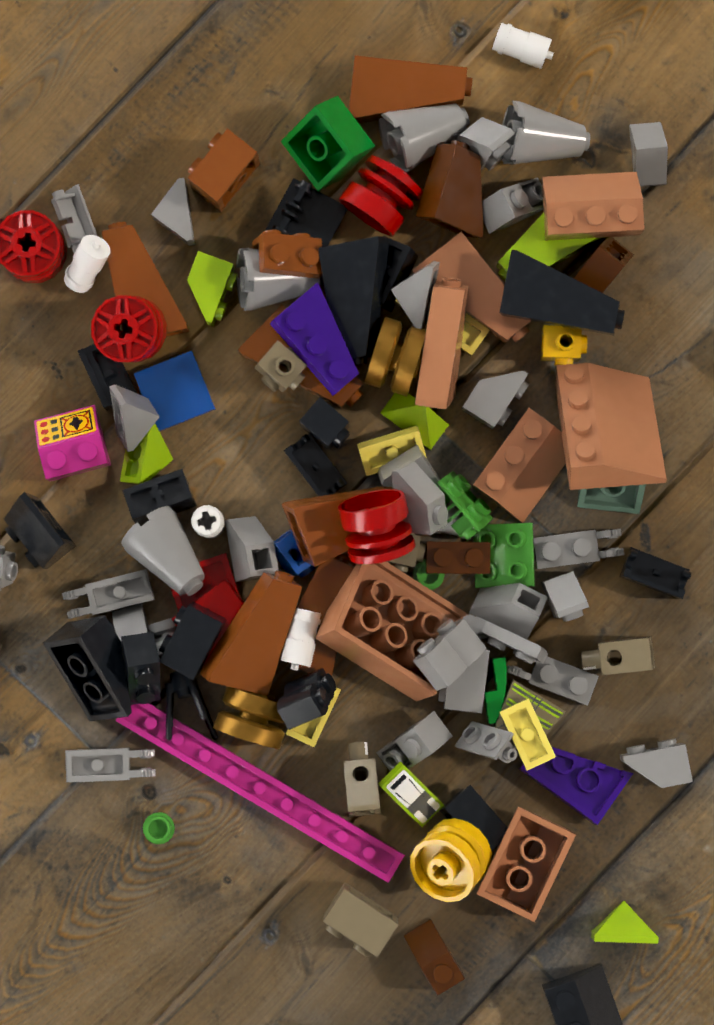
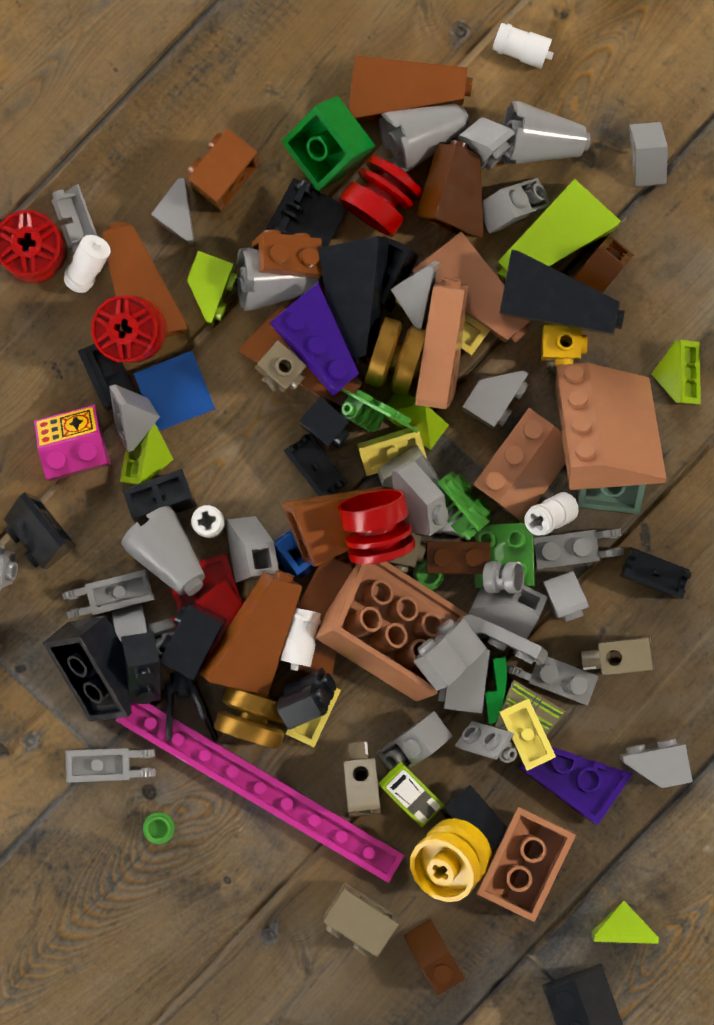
nougat slope [542,172,645,241] -> none
none -> bright green hinge [341,388,419,433]
none -> light grey wheel [483,561,524,593]
none -> white piece [524,492,579,536]
none -> lime slope [651,340,701,405]

